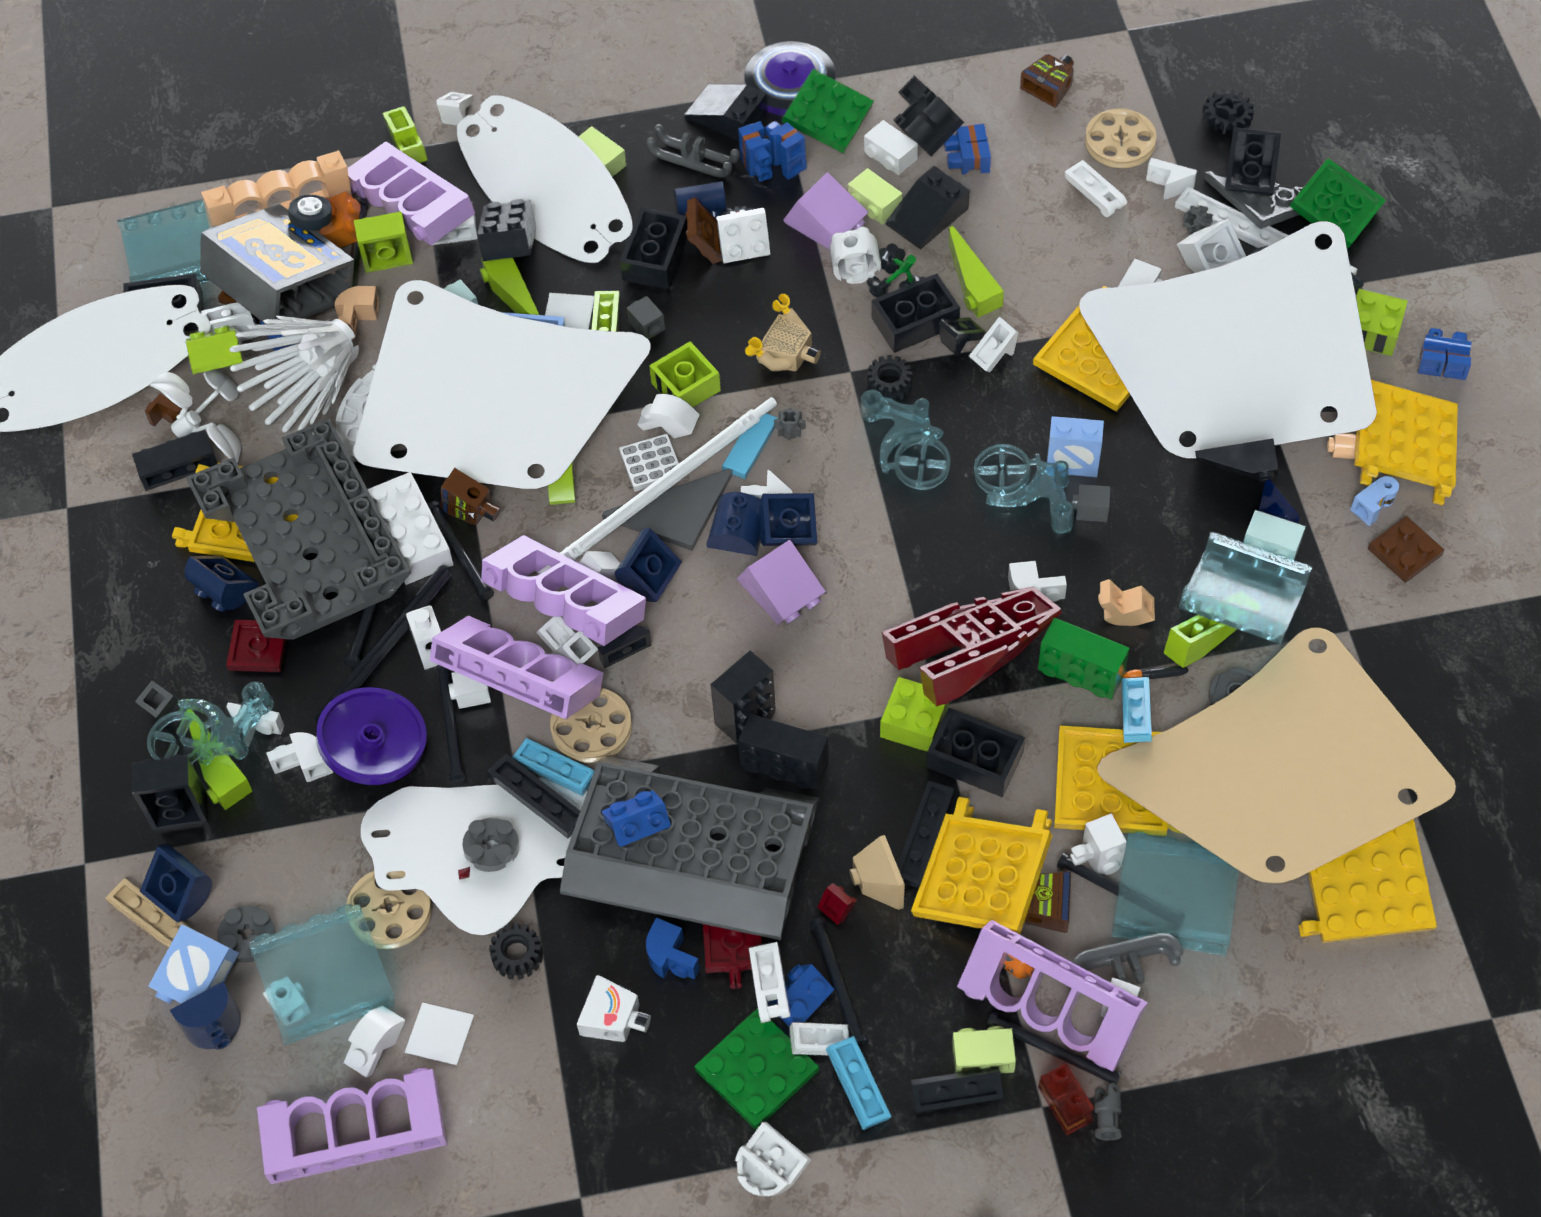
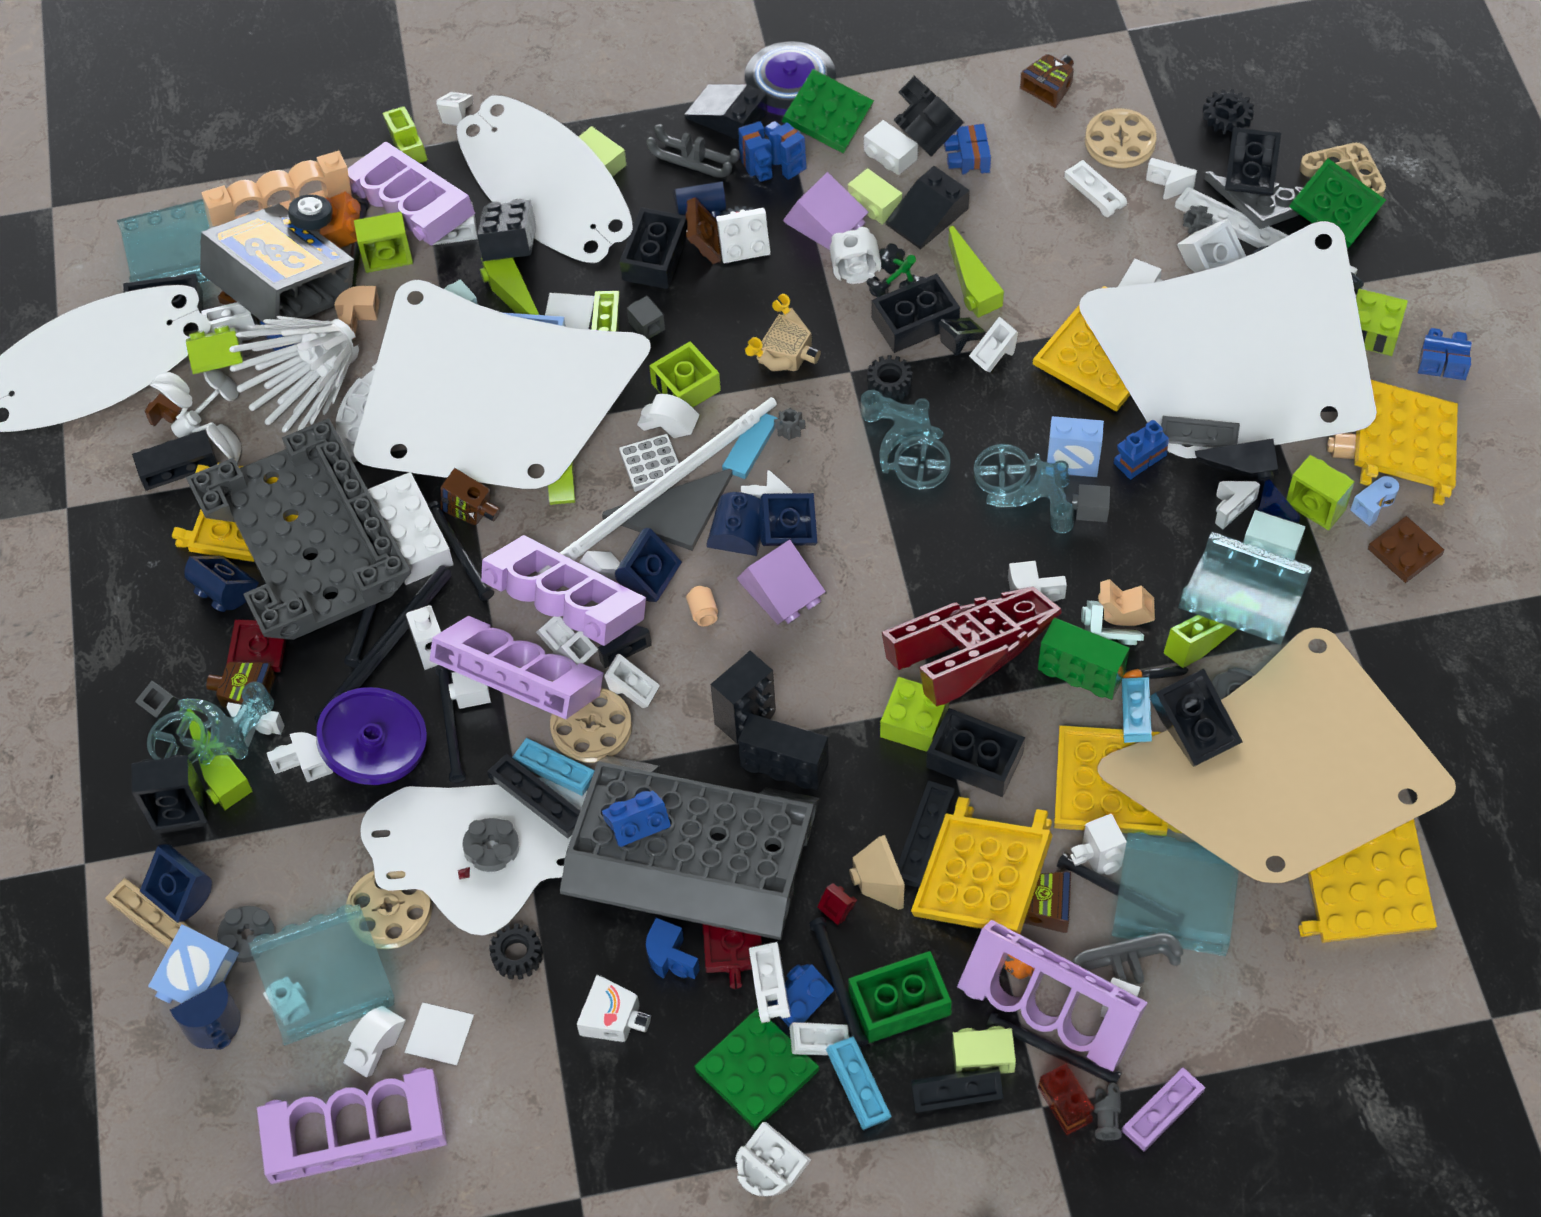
none -> reddish brown torso [206,662,276,709]
none -> white slope [605,654,660,708]
none -> light nougat brick [686,586,718,627]
none -> green brick [849,951,952,1043]
none -> light aqua bracket [1081,601,1144,645]
none -> blue hips [1114,420,1169,480]
none -> lavender plate [1122,1068,1205,1151]
none -> black slope [1149,668,1243,767]
none -> dark grey tile [1161,416,1240,448]
none -> white slope [1215,481,1260,529]
none -> lime brick [1285,455,1355,531]
none -> tan beam [1300,143,1386,197]

